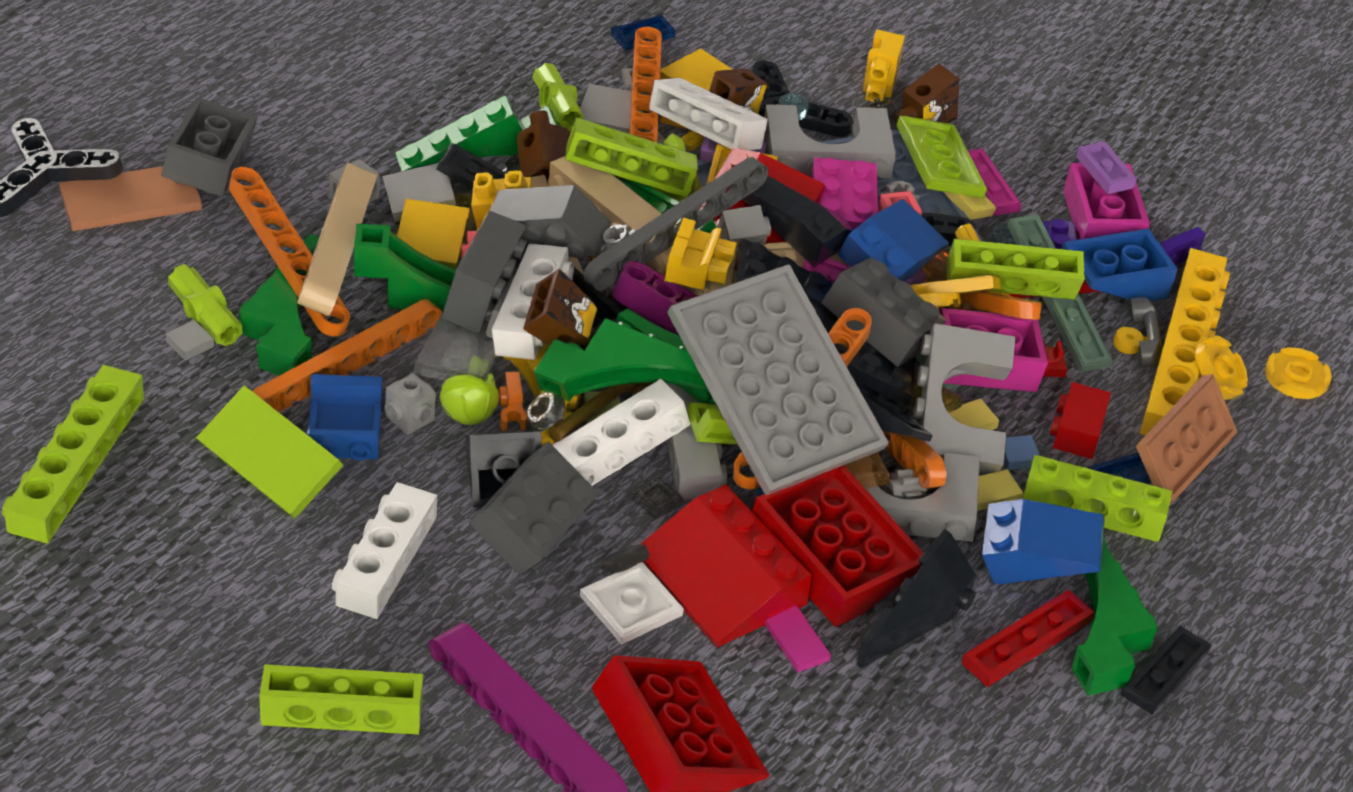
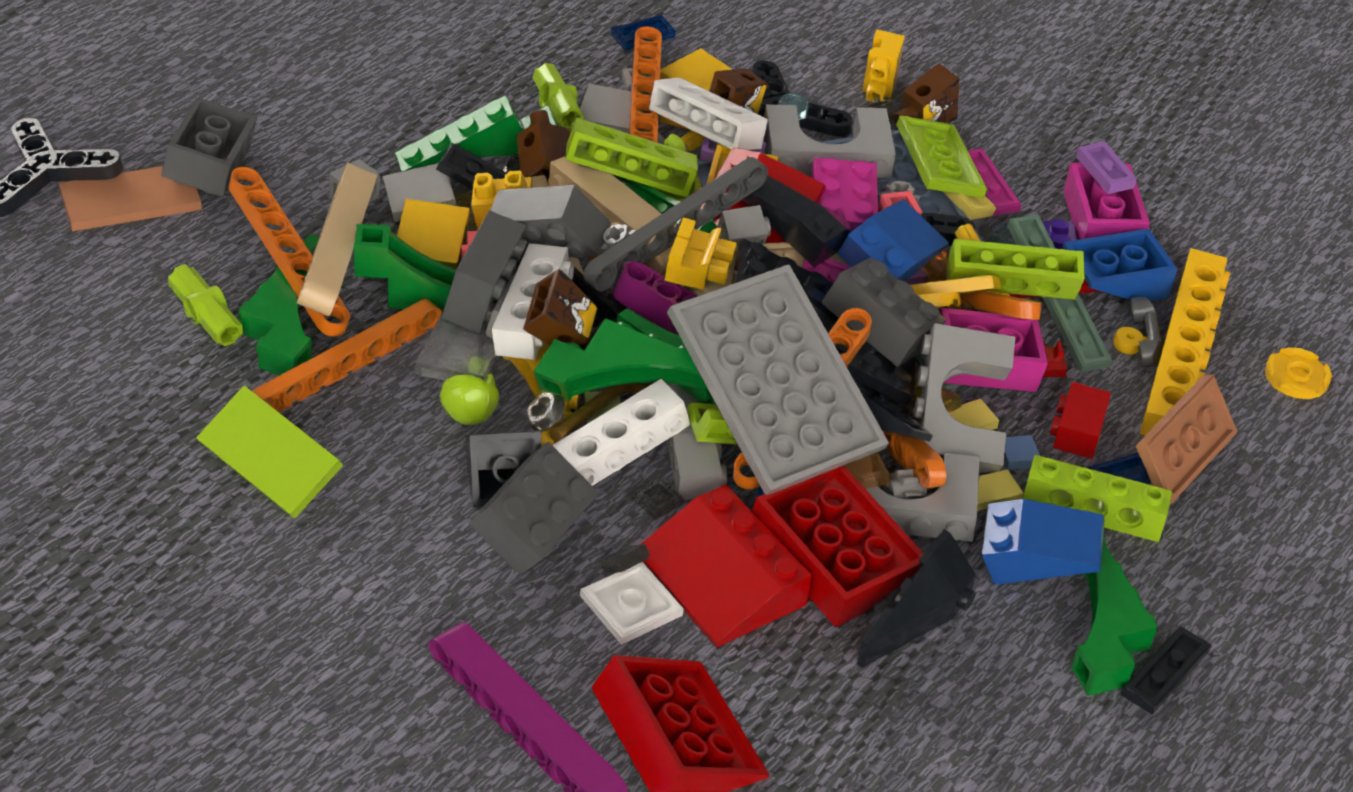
lime brick [2,365,144,544] -> none
light grey tile [166,320,214,361] -> none
lime brick [259,664,423,735] -> none
blue panel [306,374,382,461] -> none
white brick [332,482,437,619] -> none
light grey brick [384,373,436,435] -> none
orange plate [499,372,527,431] -> none
dark pink tile [765,605,831,672] -> none
red plate [961,590,1094,688] -> none
dark purple plate [1159,227,1206,266] -> none
yellow tile [1196,335,1248,400] -> none

